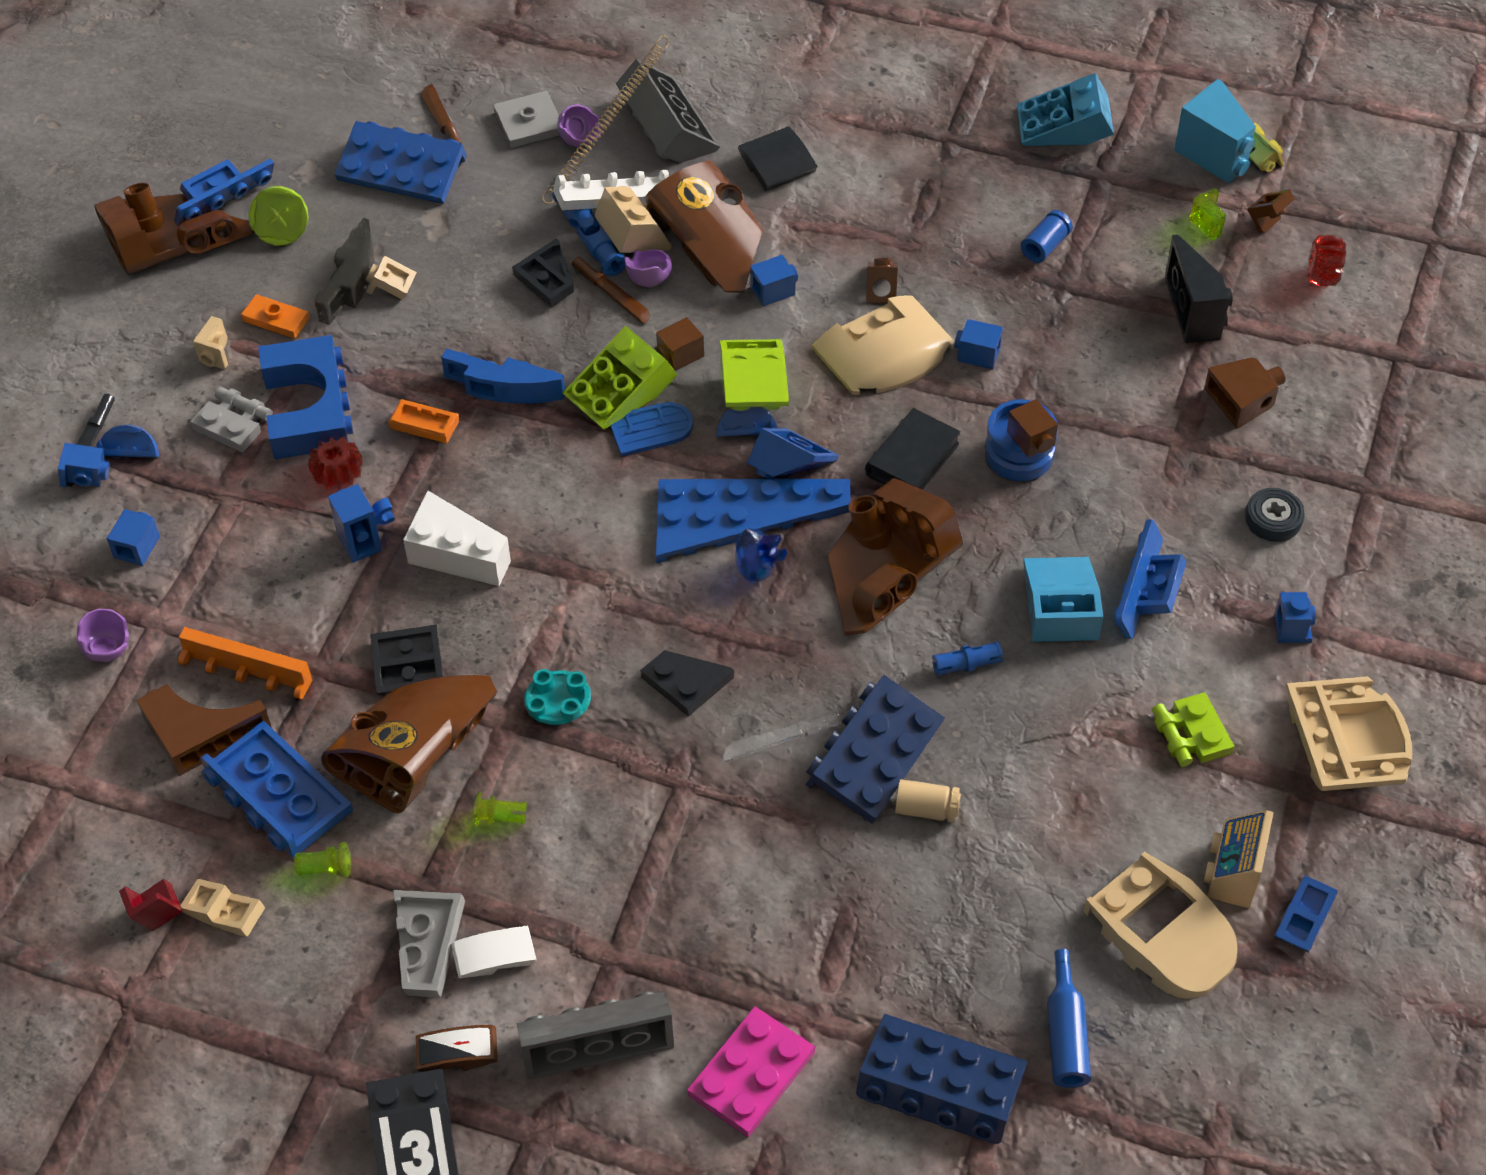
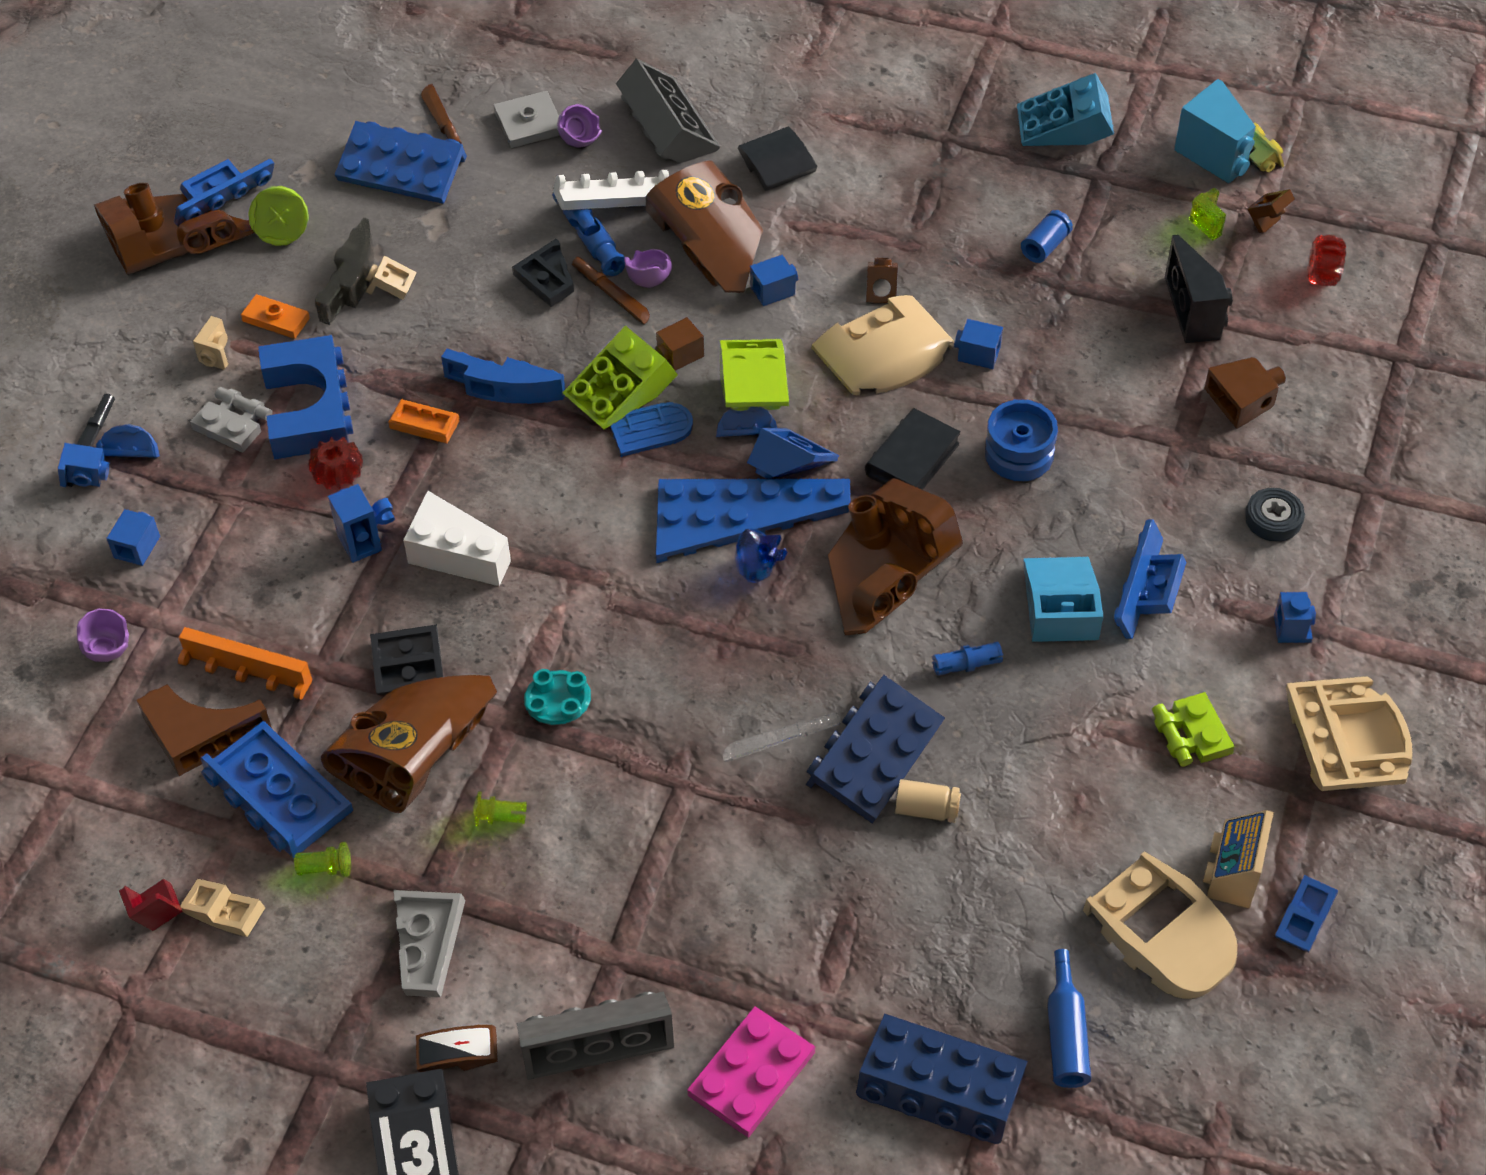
white slope [451,926,536,978] -> none
tan piece [542,36,669,204] -> none
tan slope [594,186,672,253] -> none
black wing [640,650,734,717] -> none
reddish brown brick [1007,399,1058,458] -> none

